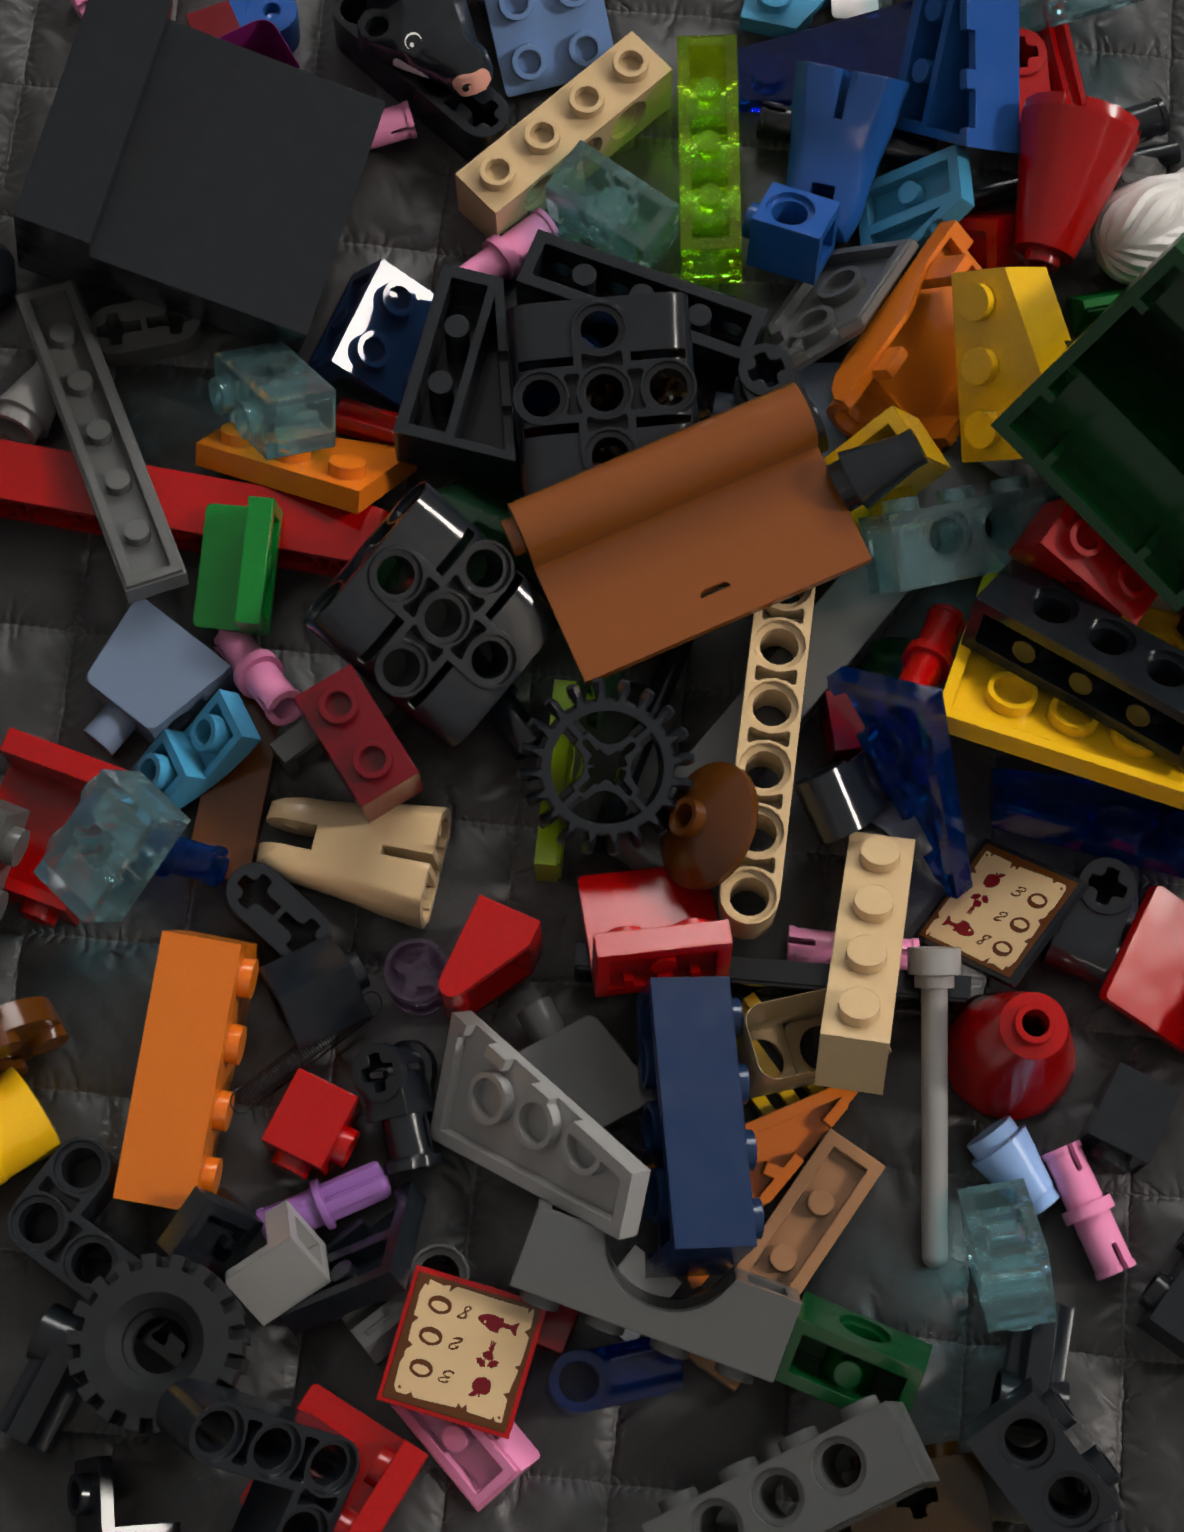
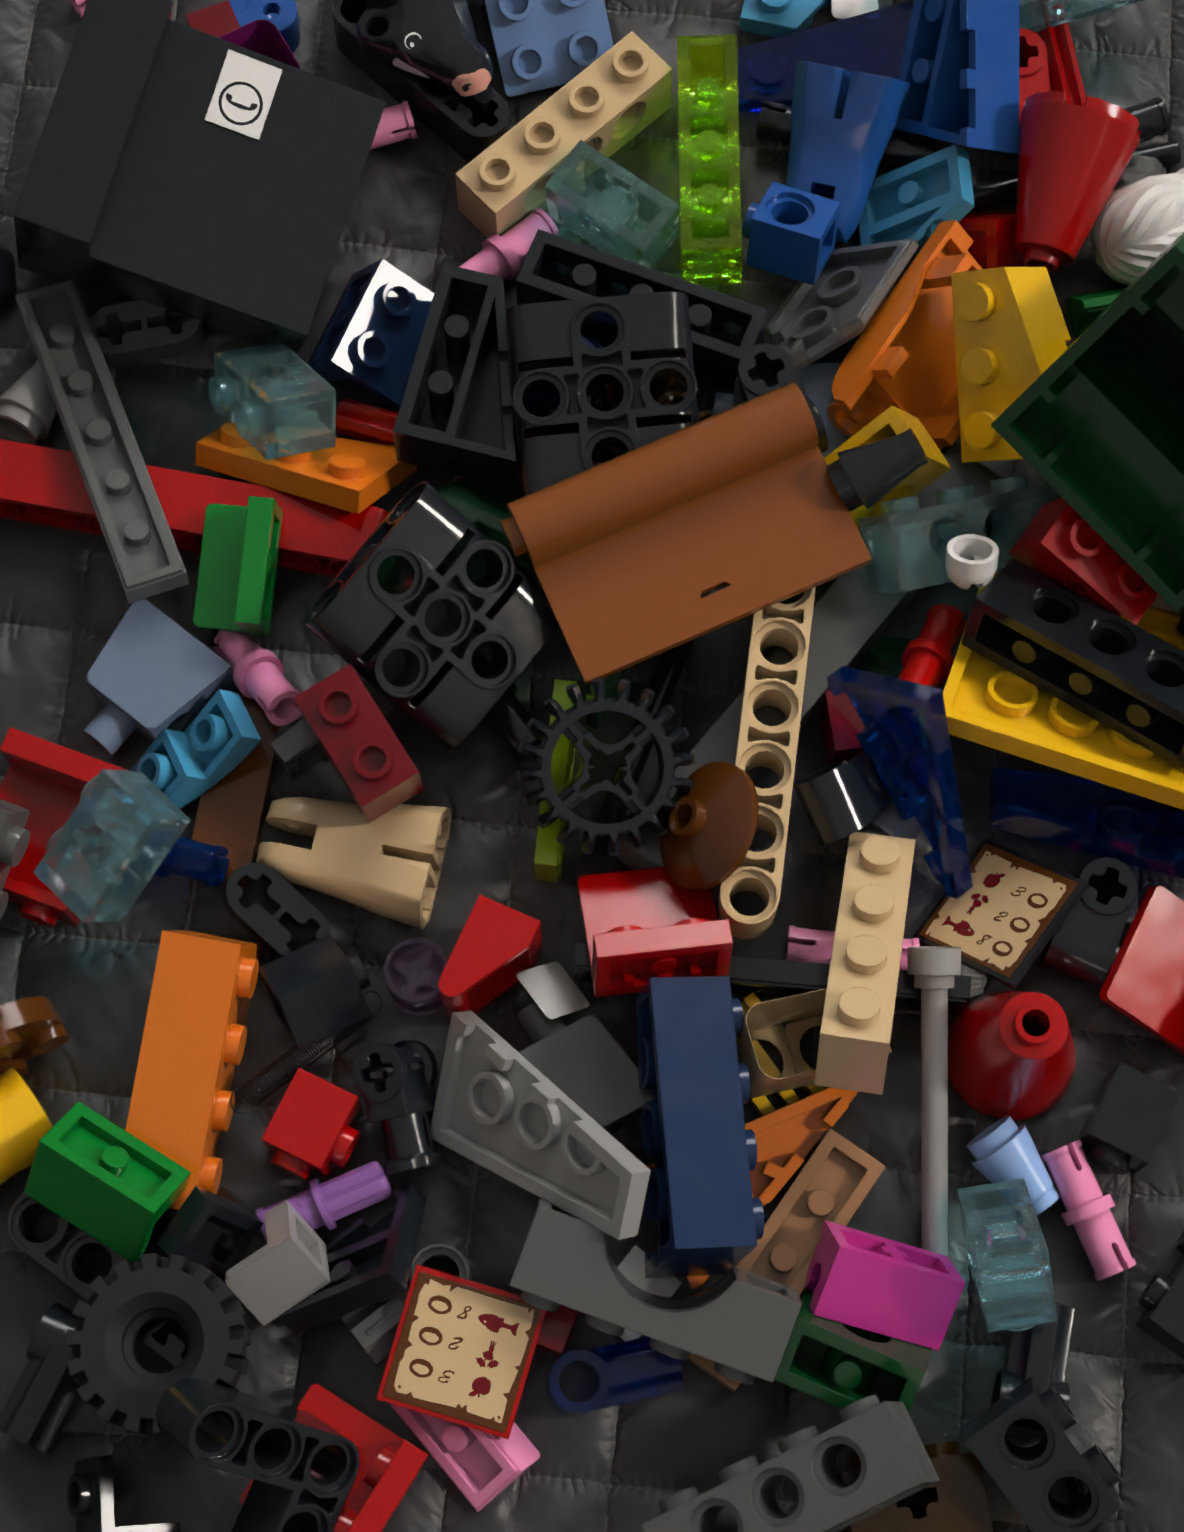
none -> green panel [25,1101,191,1263]
none -> white sticker [205,49,282,140]
none -> white sticker [516,961,590,1020]
none -> dark pink hinge [805,1220,966,1351]
none -> white hinge [945,534,999,590]

